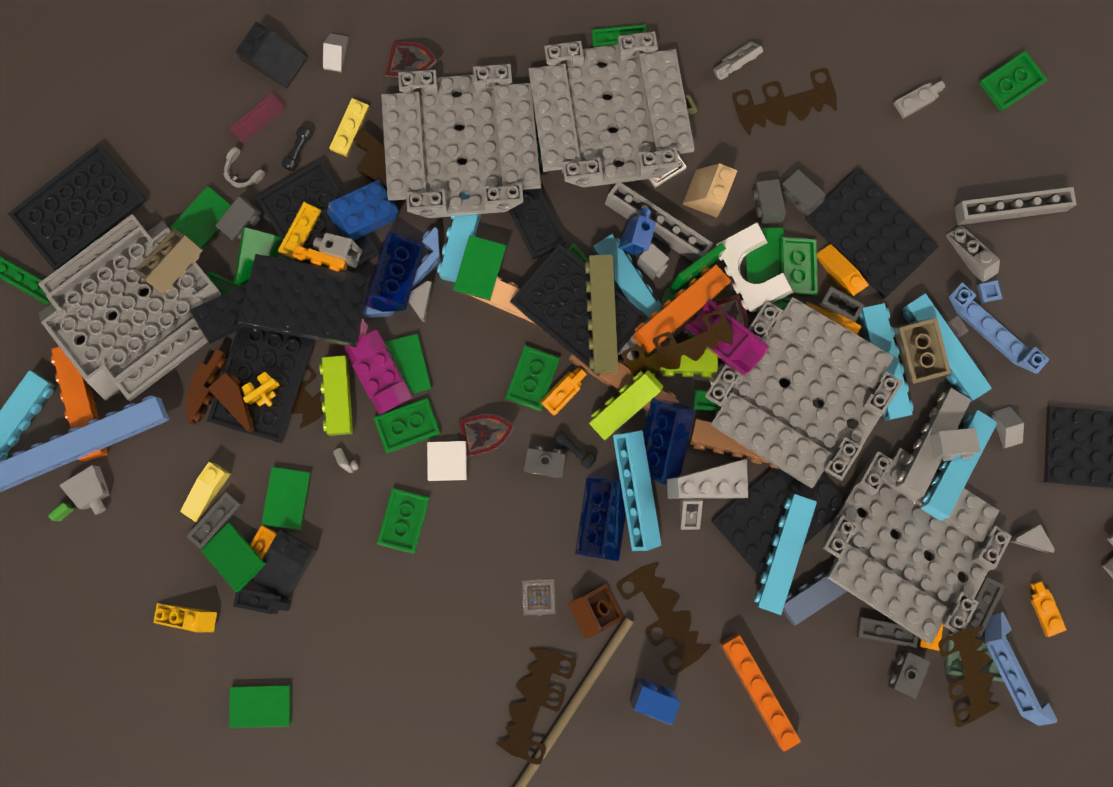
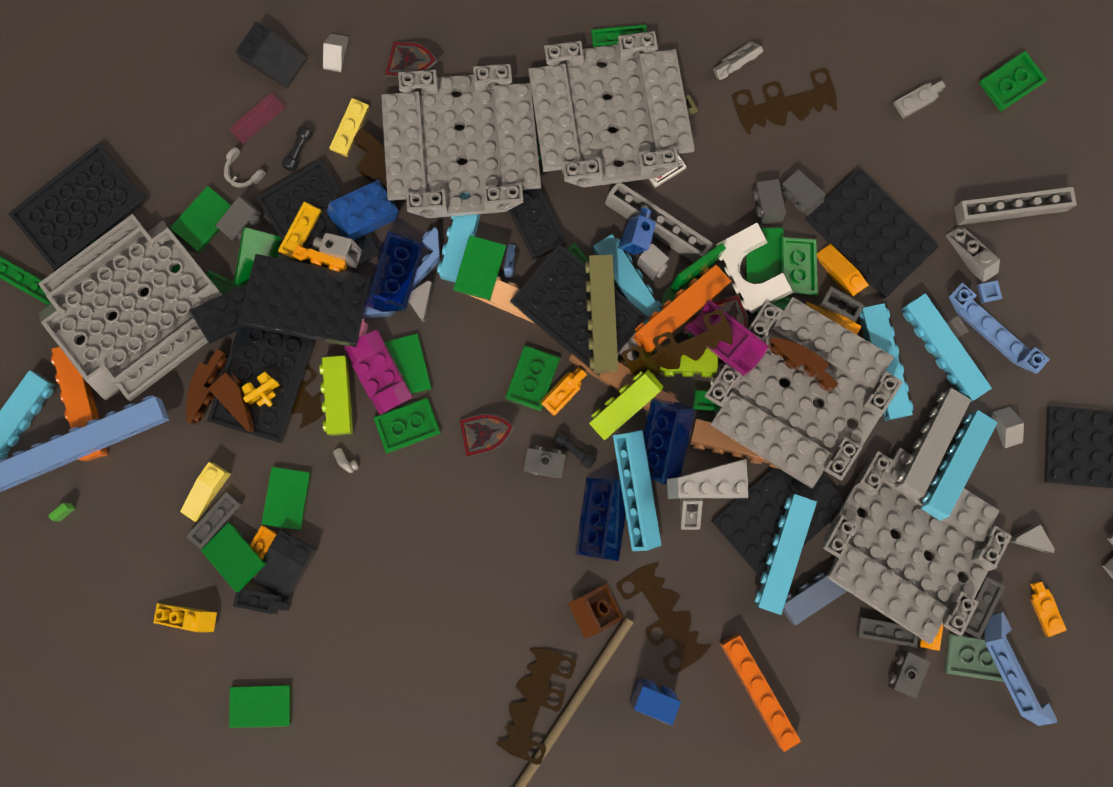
light grey torso [60,465,110,515] -> none
dark tan slope [134,229,202,294] -> none
green tile [377,488,430,554] -> none
white tile [427,441,467,481] -> none
piece [522,578,556,617] -> none
tan slope [683,163,737,218] -> none
dark tan slope [893,317,951,384] -> none
light grey brick [930,428,980,461] -> none
dark brown piece [938,626,1000,727] -> none
none -> medium blue tile [504,244,516,279]
none -> reddish brown slope [768,337,838,393]

